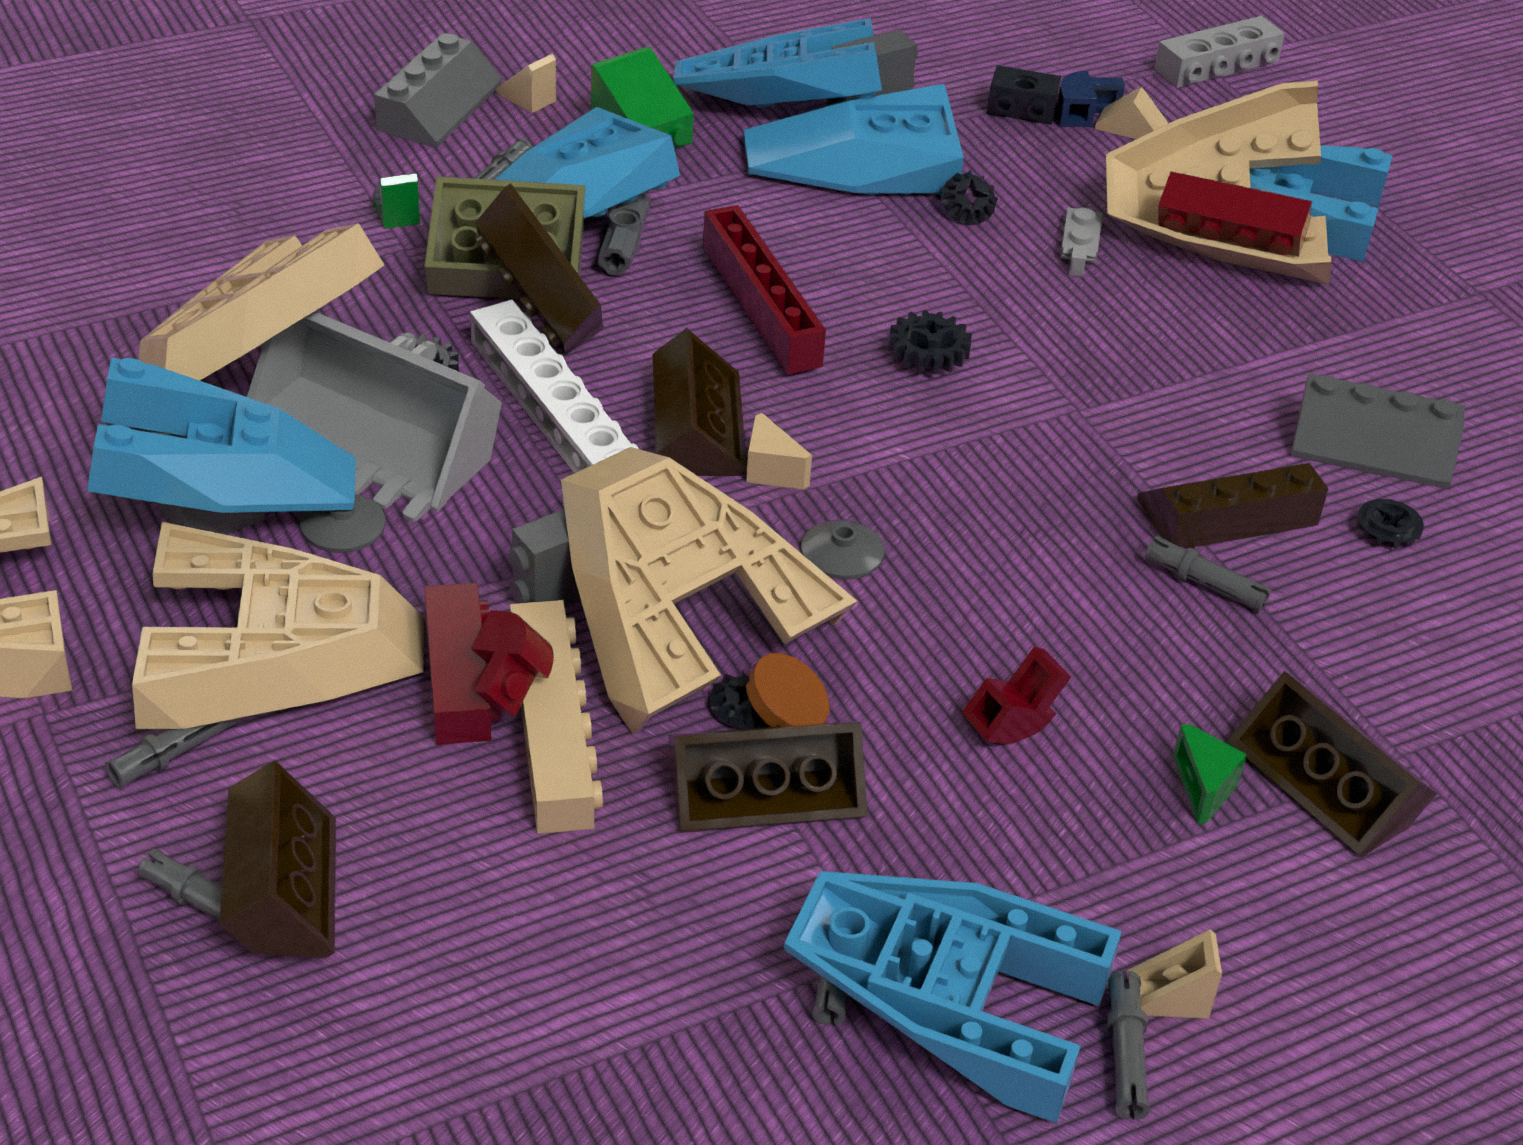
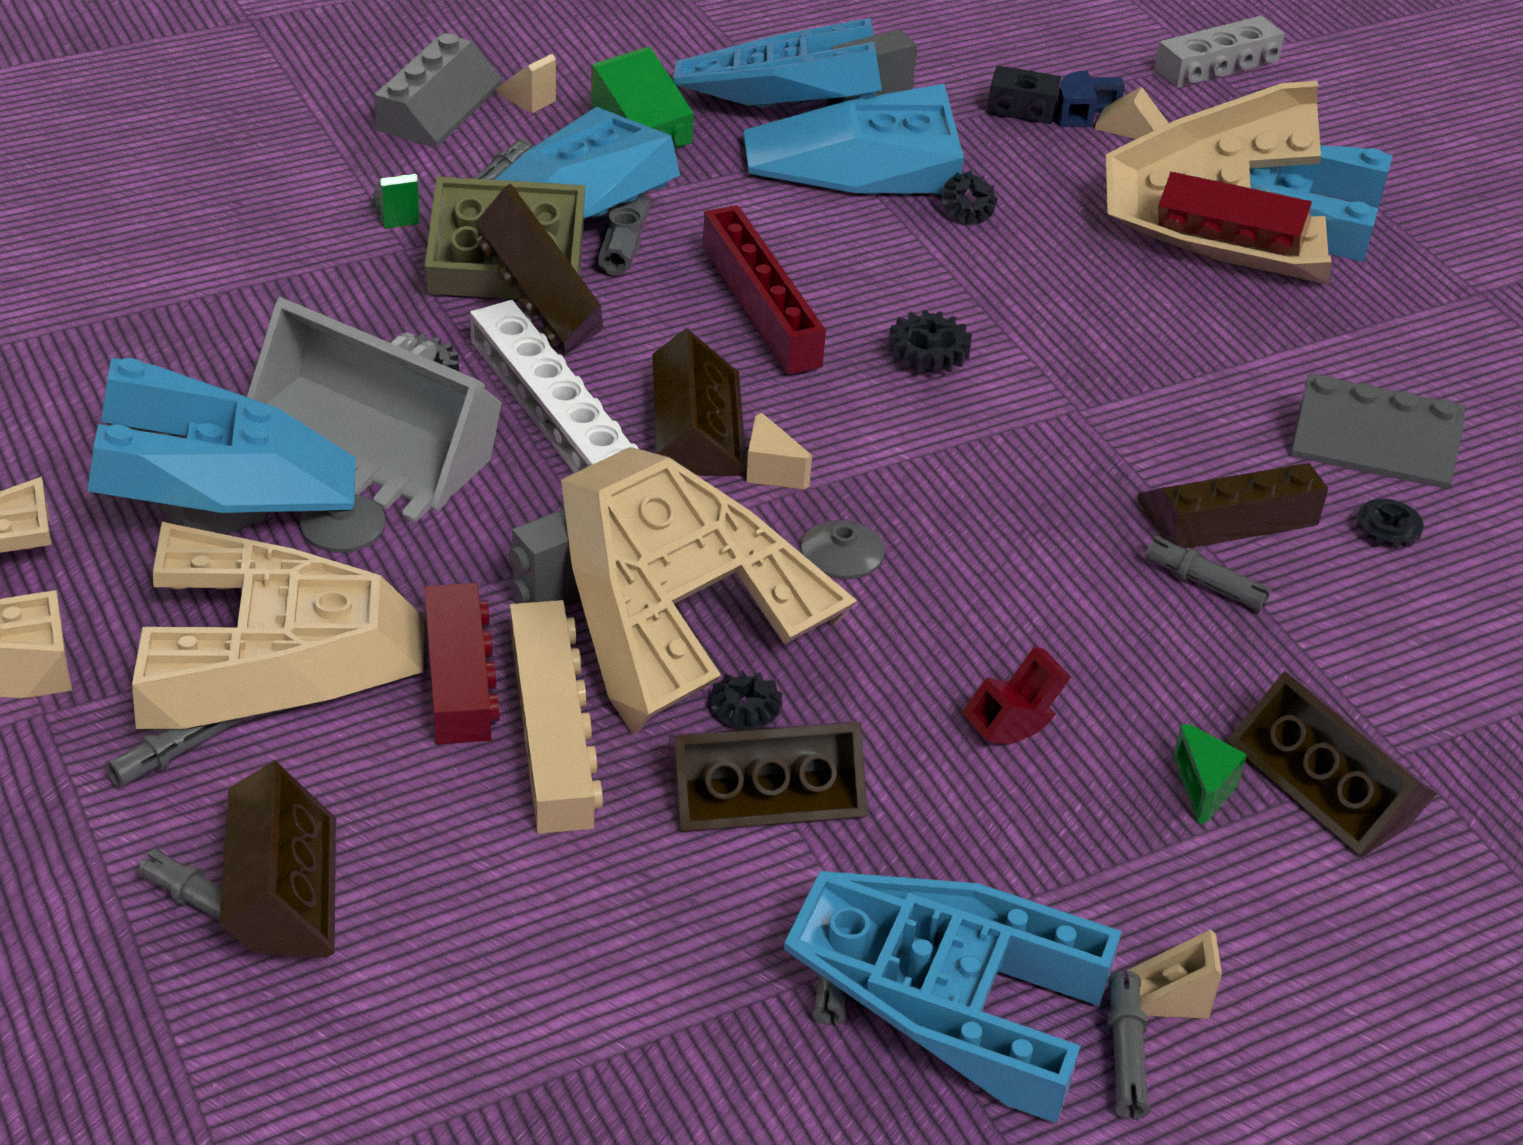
tan piece [139,223,384,381] -> none
dark red brick [471,610,554,717] -> none
dark orange tile [746,653,830,727] -> none
light grey hinge [1060,207,1103,277] -> none

